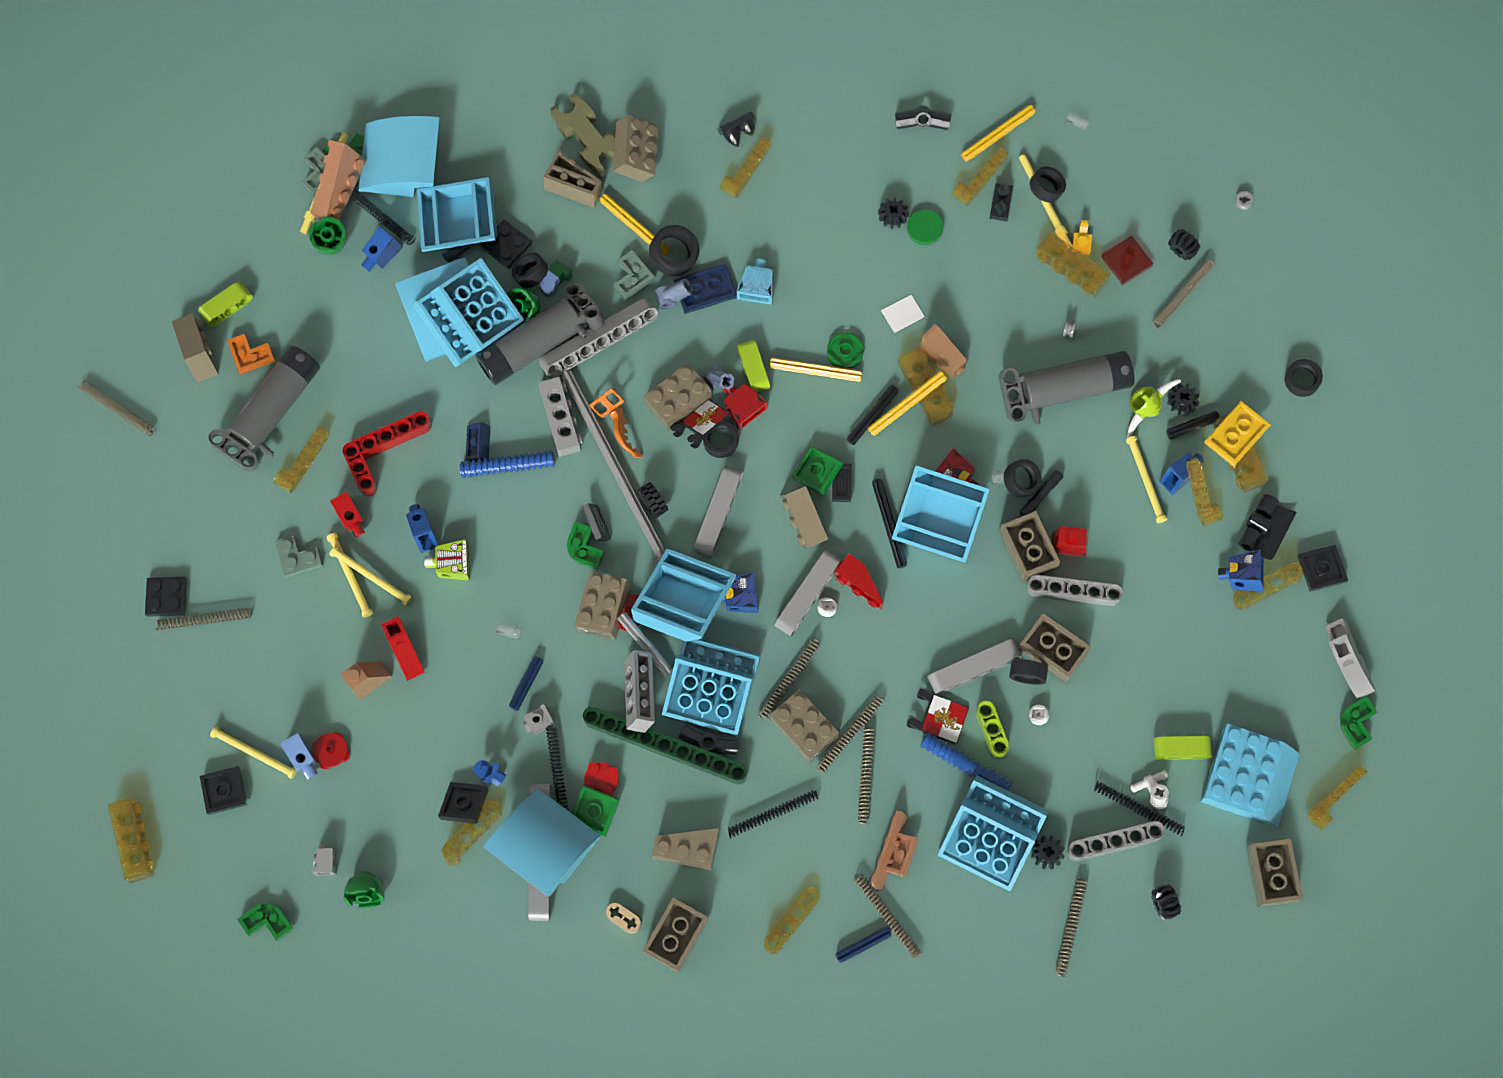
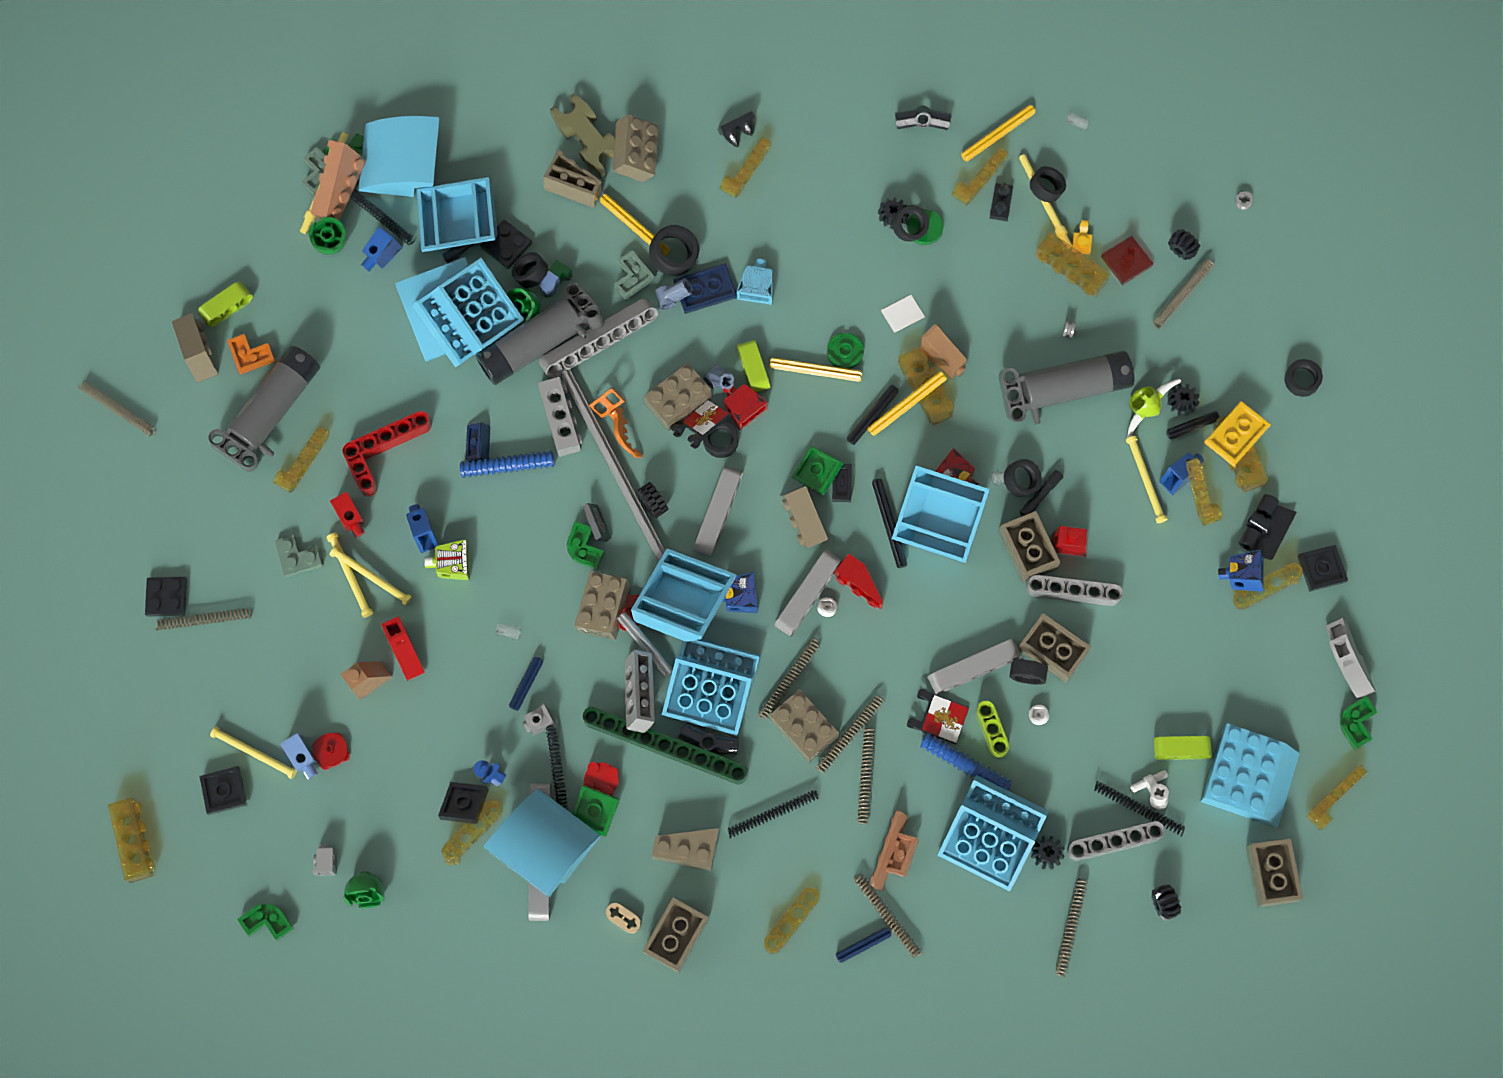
none -> black tyre [892,205,929,242]

